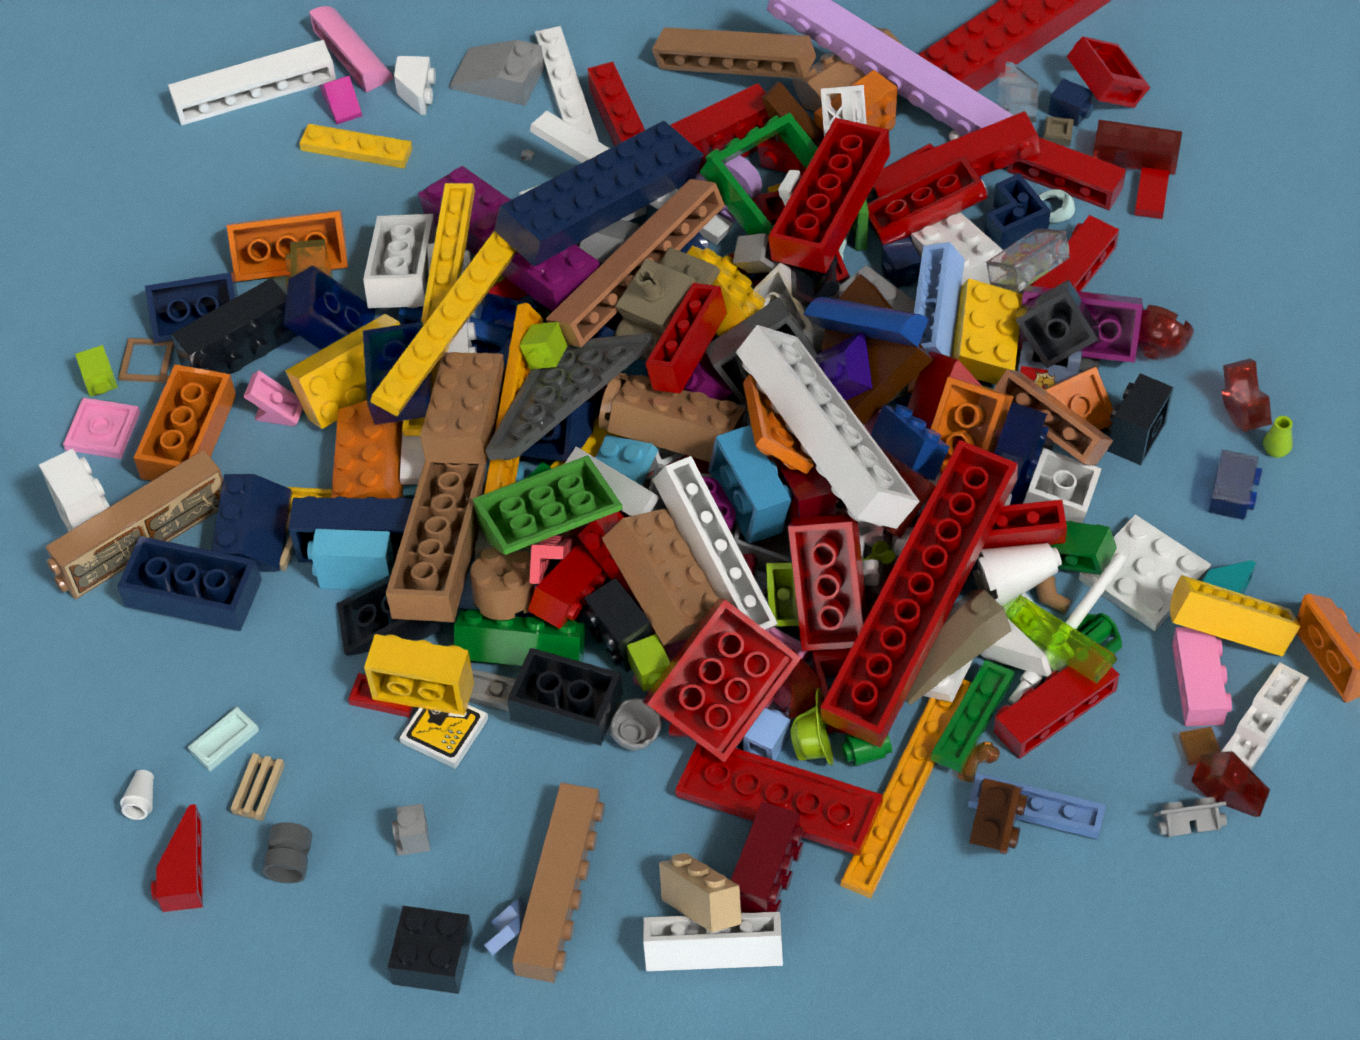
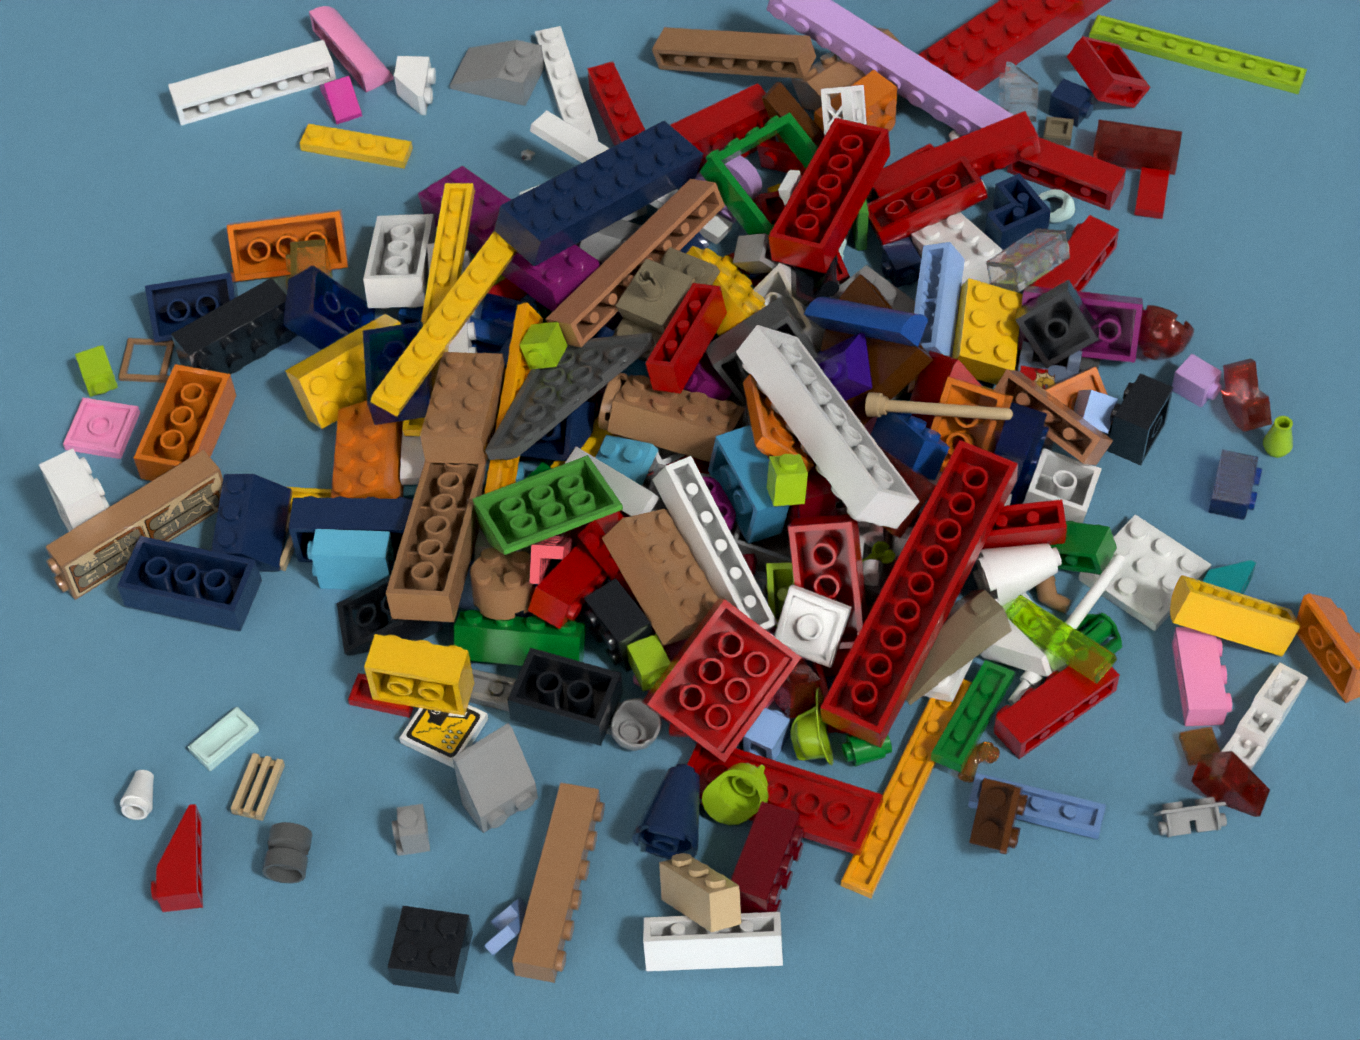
bright pink slope [244,370,303,426] -> none
none -> light grey slope [452,723,538,833]
none -> dark blue cone [632,764,700,859]
none -> lime piece [702,762,769,825]
none -> lime brick [766,454,808,506]
none -> white tile [774,584,852,668]
none -> tan piece [865,392,1013,420]
none -> light blue brick [1074,390,1118,434]
none -> lime tile [1089,15,1307,94]
none -> lavender brick [1172,354,1222,407]

